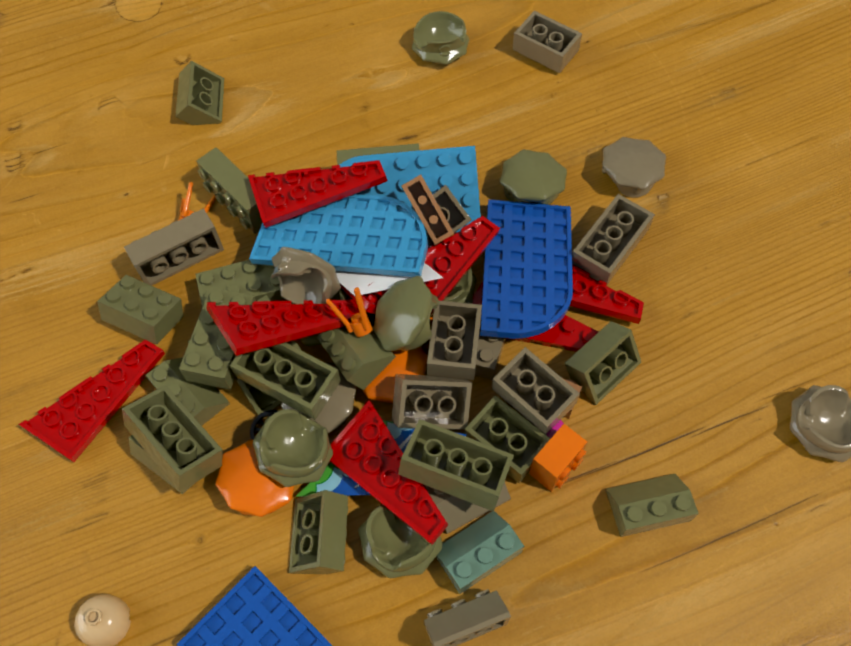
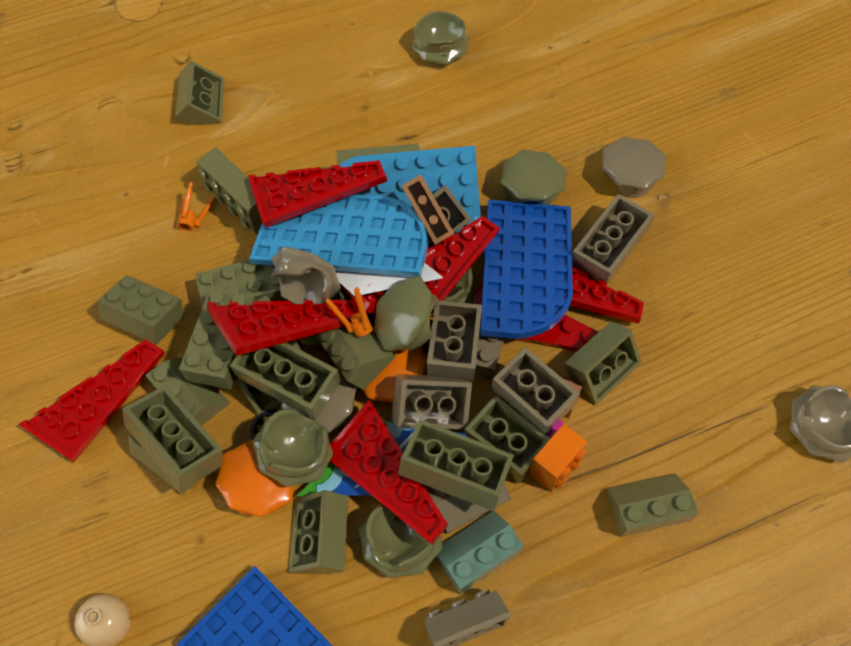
dark tan brick [124,208,224,286] -> none
dark tan brick [512,11,582,73] -> none

